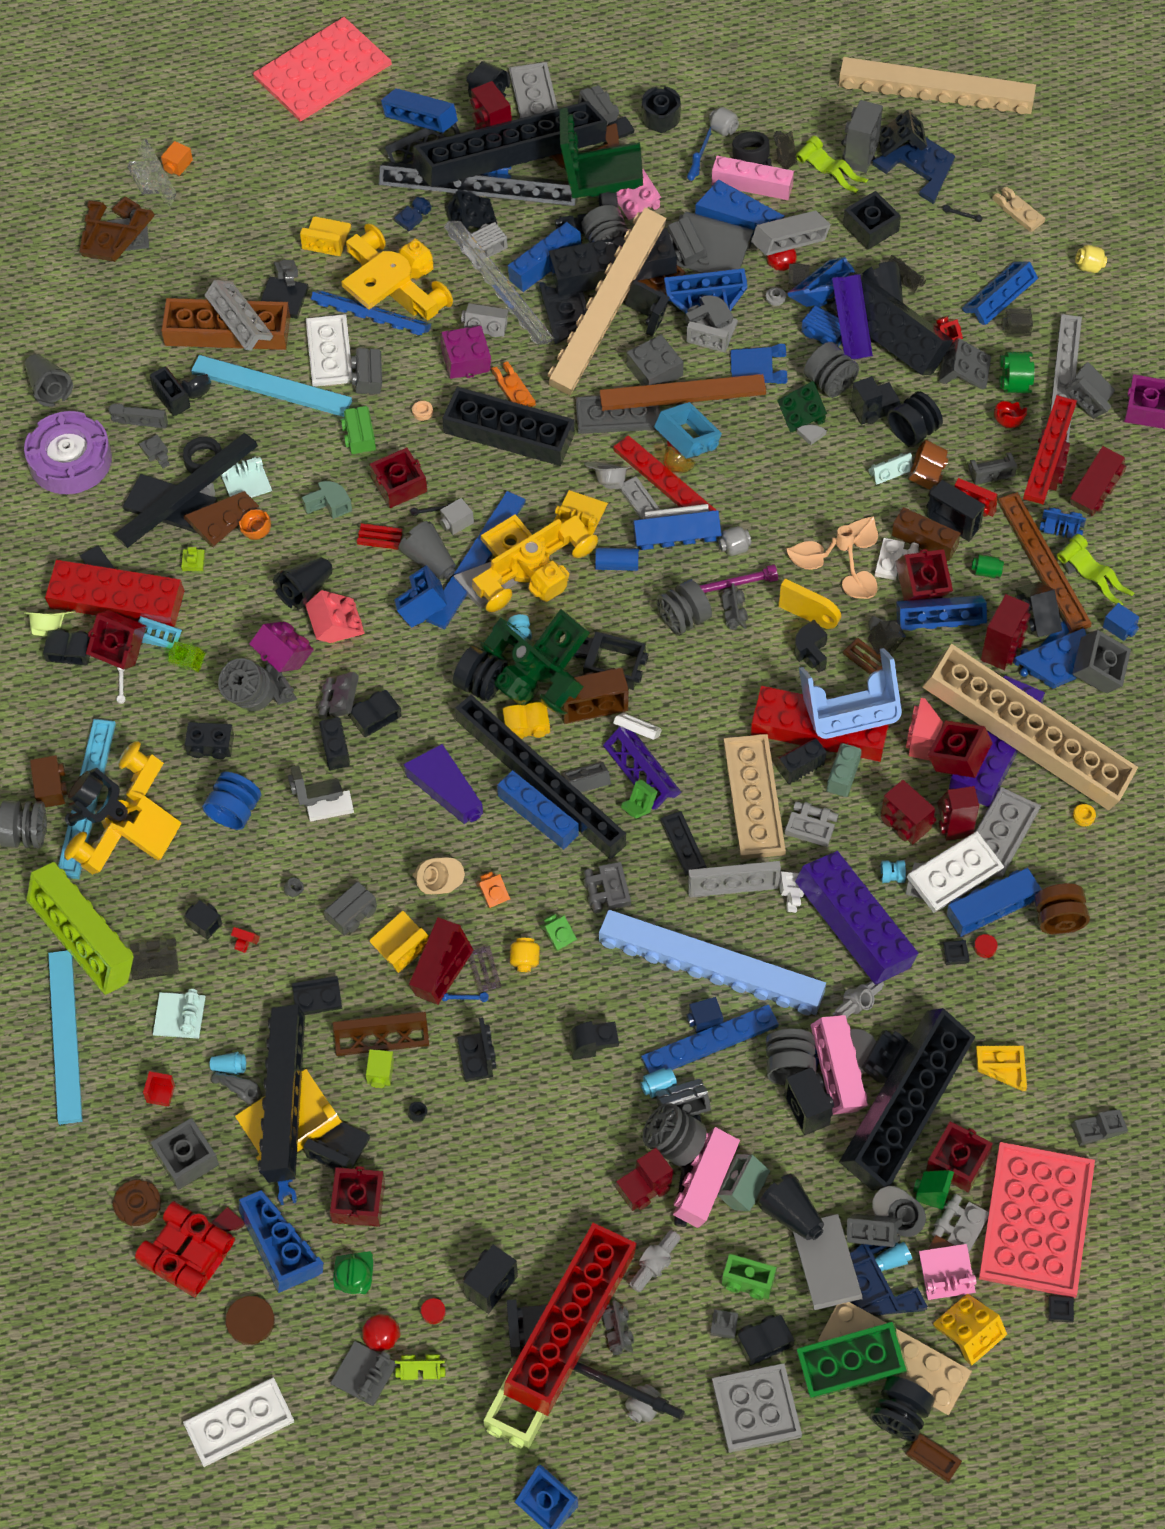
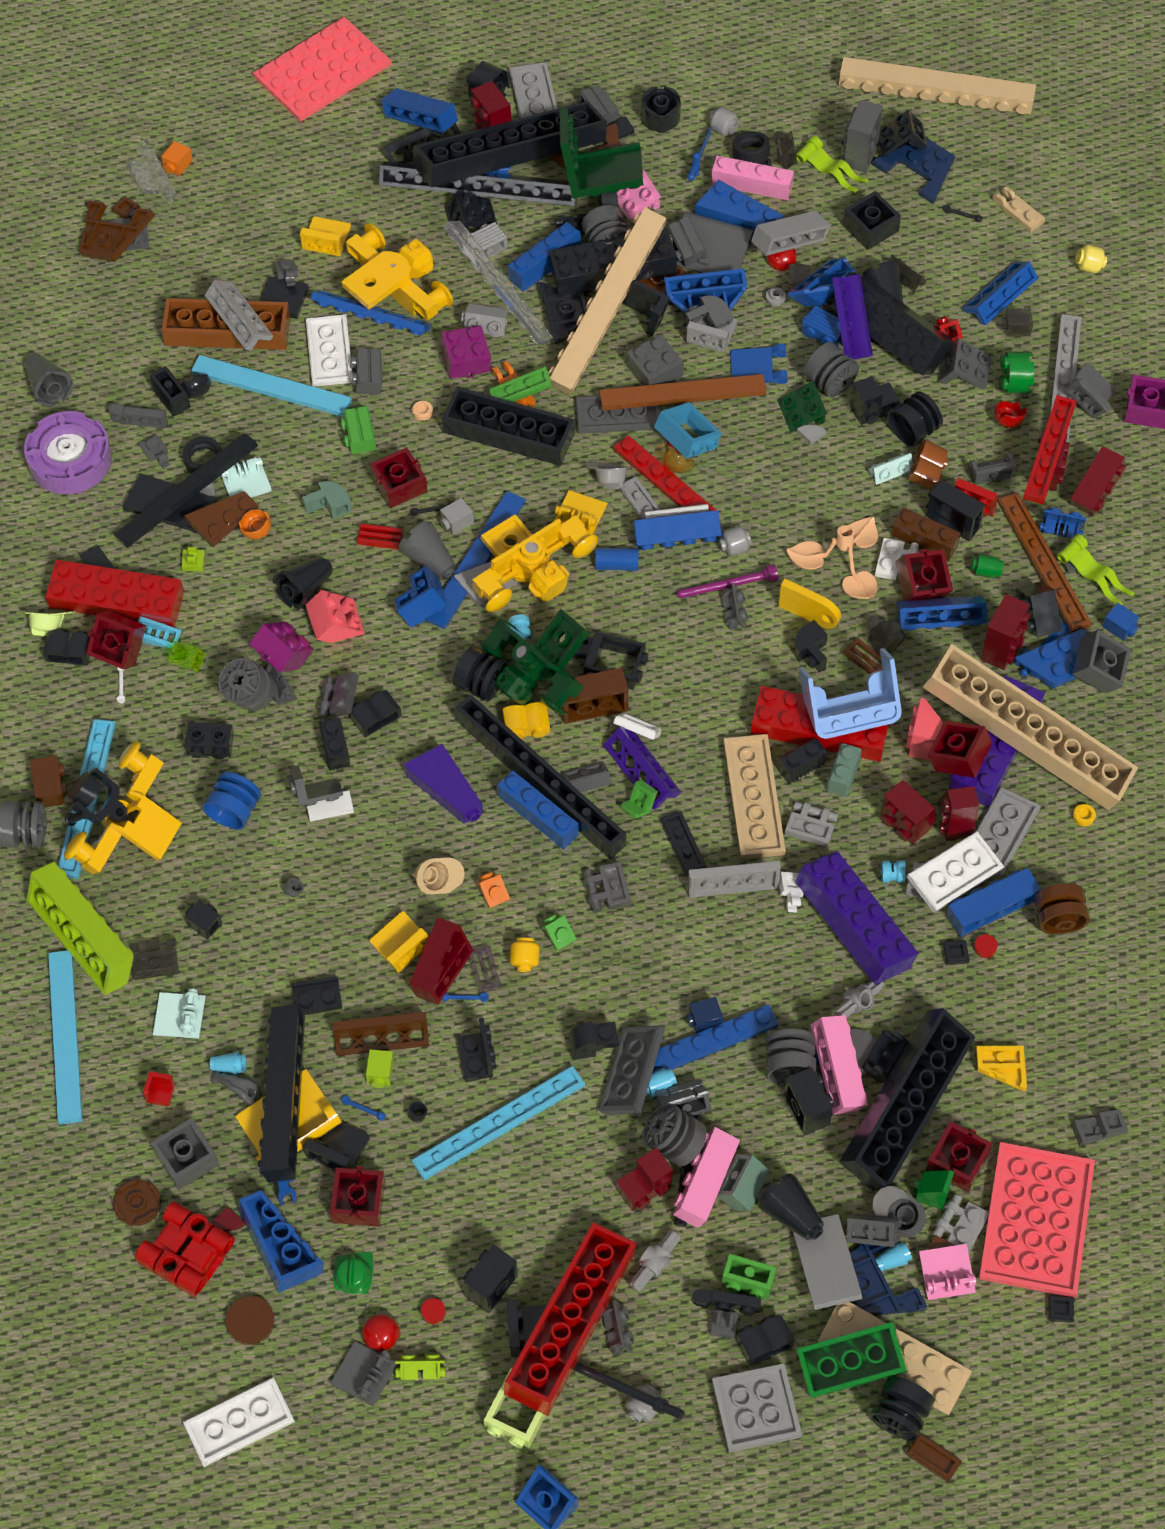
red tile [231,927,260,953] -> none
dark grey brick [324,882,377,936] -> none
dark blue plate [394,197,432,231] -> none
light blue brick [599,910,826,1015] -> none
dark grey wheel [656,579,712,636] -> none
yellow bracket [933,1294,1007,1365] -> none
none -> blue hinge [341,1095,386,1121]
none -> medium azure tile [411,1065,585,1181]
none -> bright green tile [489,366,553,402]
none -> dark grey tile [599,1025,665,1115]
none -> black hinge [692,1289,761,1315]

